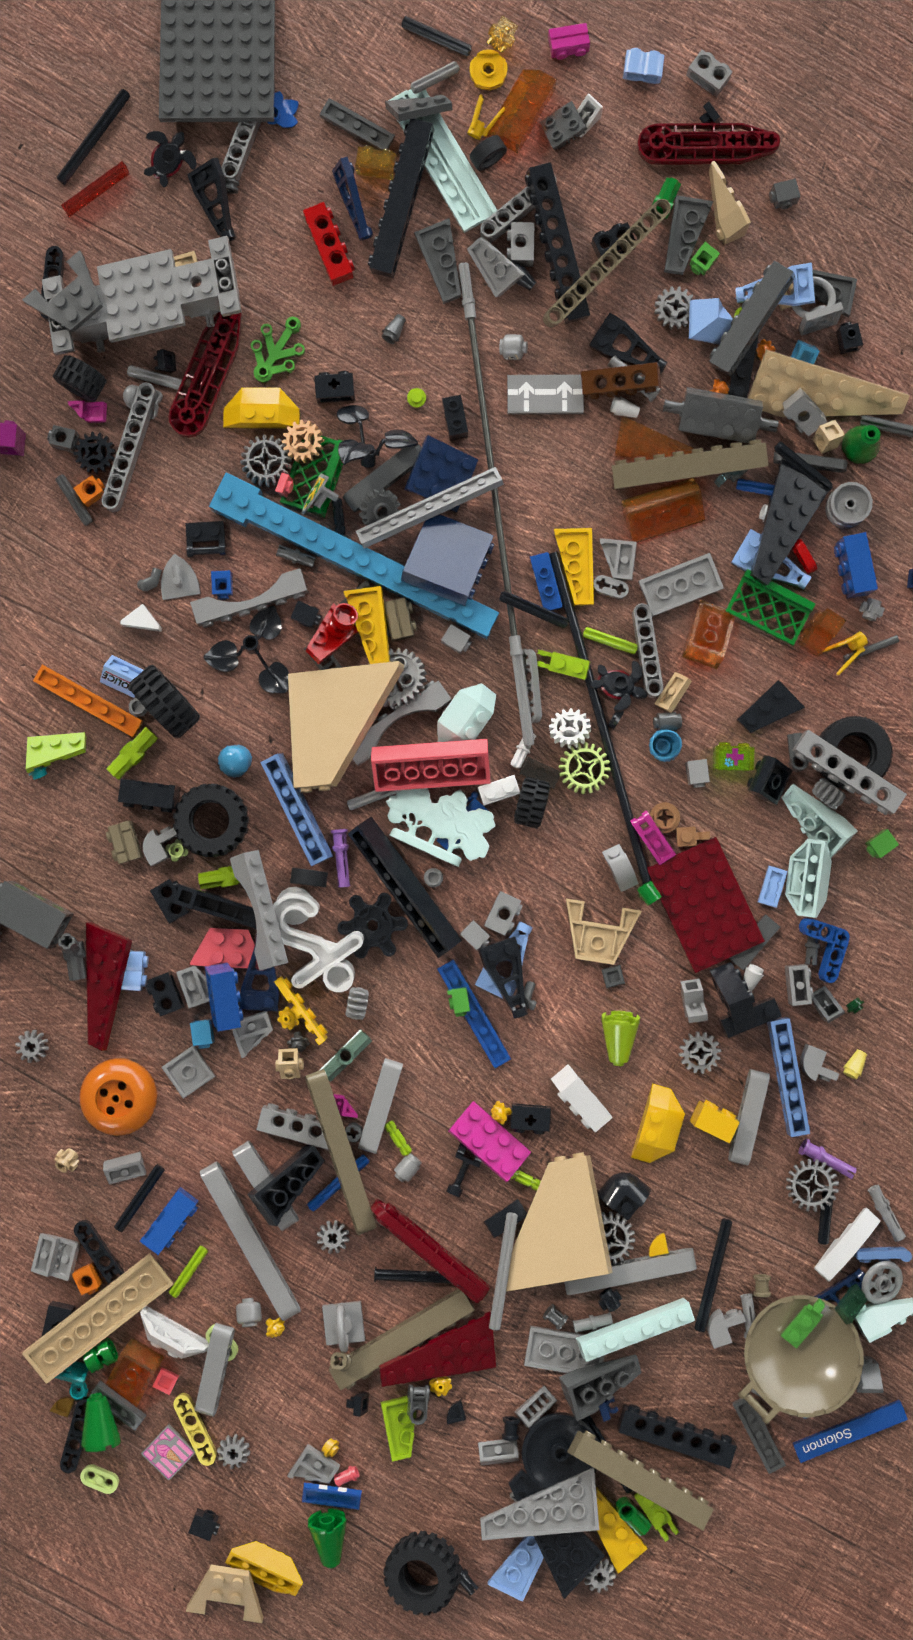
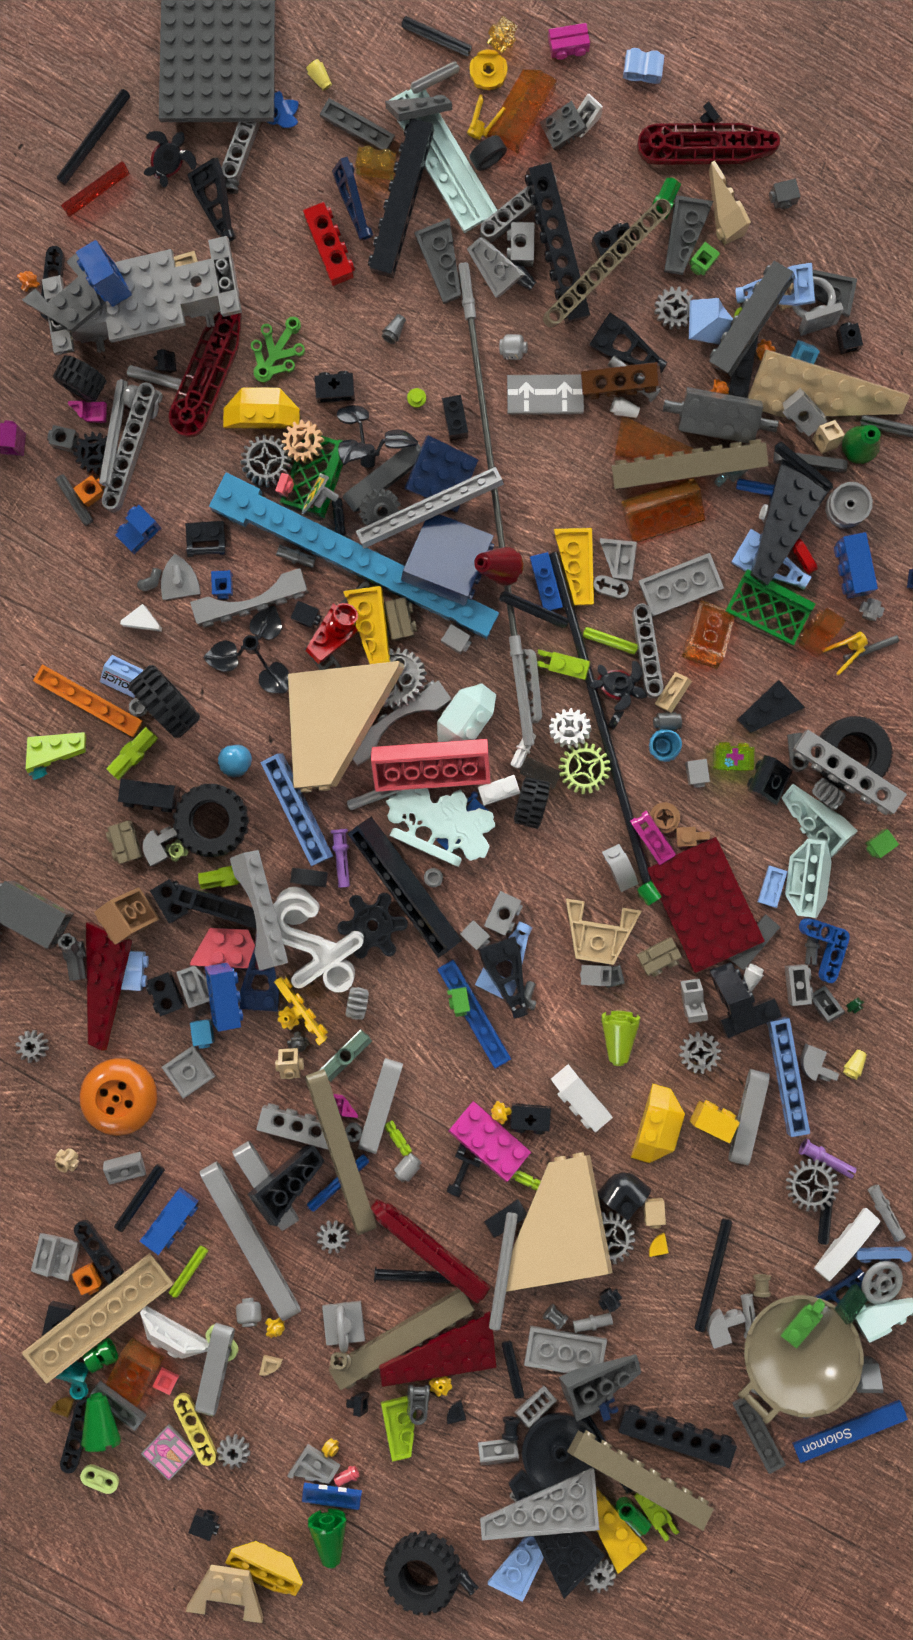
light grey wing [232,1011,273,1058] -> none
light grey beam [564,1248,697,1295] -> none
light aqua brick [576,1298,695,1362] -> none
light grey brick [686,50,733,98] -> none
none -> orange plant [17,271,40,292]
none -> blue brick [76,240,132,307]
none -> medium nougat brick [94,887,160,945]
none -> light grey axle [99,379,128,486]
none -> blue brick [115,505,161,555]
none -> tan tile [259,1355,283,1376]
none -> light yellow cone [306,59,332,91]
none -> dark red cone [474,547,524,586]
none -> black axle [502,1340,524,1399]
none -> light grey brick [580,965,612,986]
none -> dark tan brick [636,937,682,977]
none -> tan brick [643,1198,666,1228]

